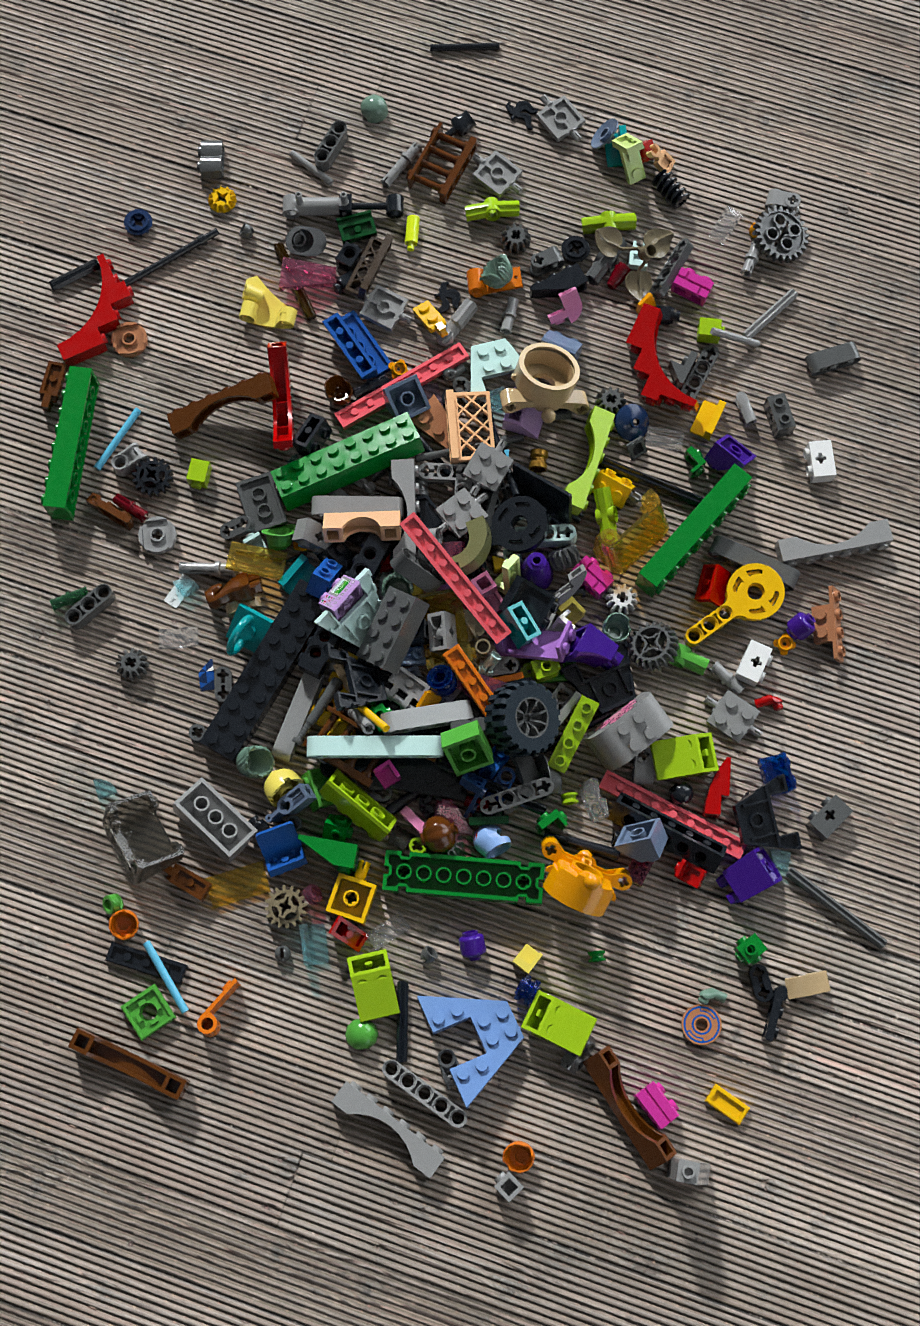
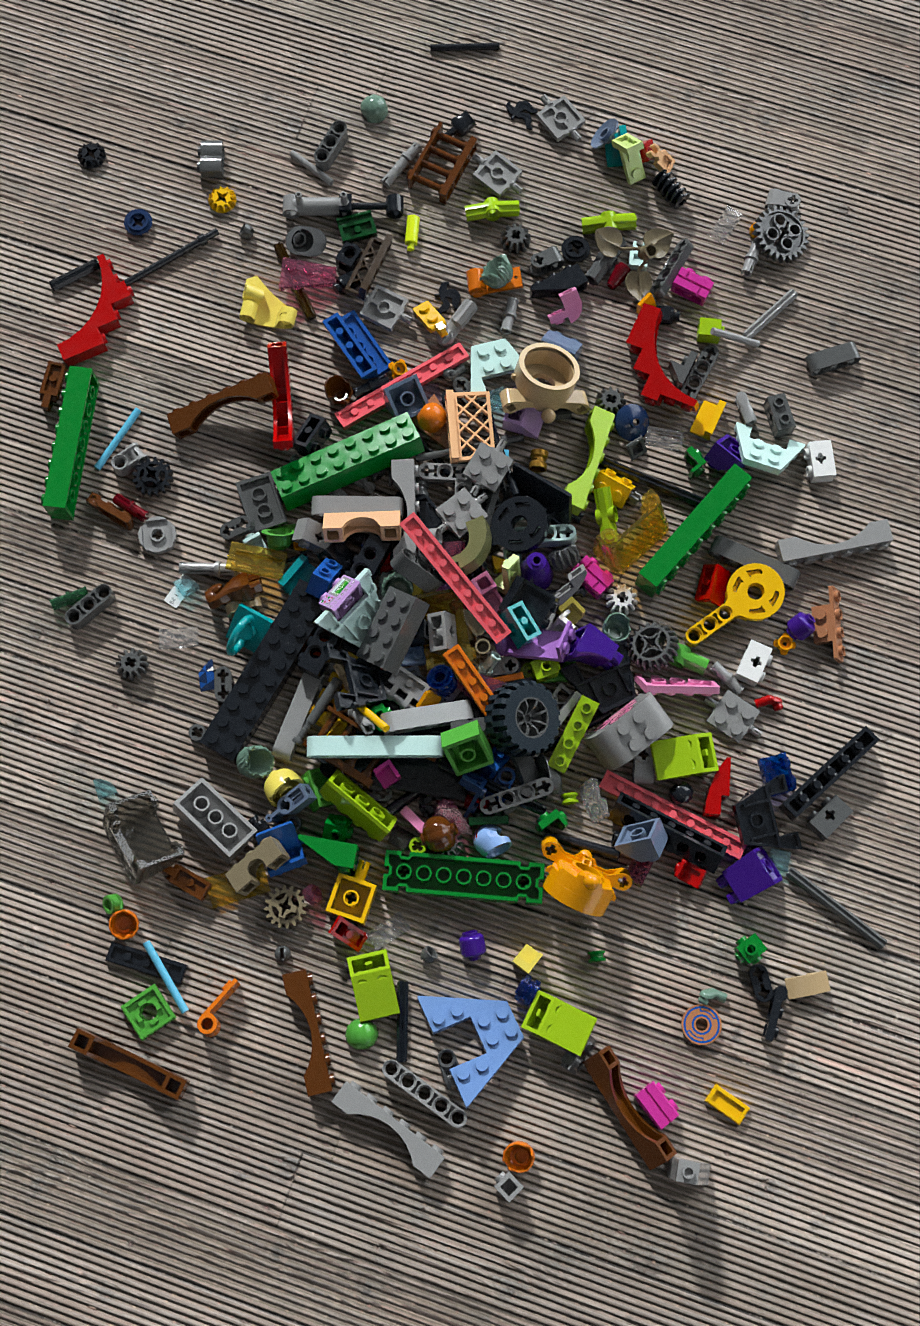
nougat tile [111,322,148,358] -> none
lime brick [186,458,212,489] -> none
clear light blue panel [299,923,329,967] -> none
none -> black gear [77,141,106,169]
none -> dark tan arch [225,836,290,896]
none -> reddish brown arch [282,969,336,1097]
none -> orange hair [417,402,447,433]
none -> bright pink wing [634,673,720,696]
none -> light aqua wing [734,422,805,475]
none -> black brick [778,726,880,821]

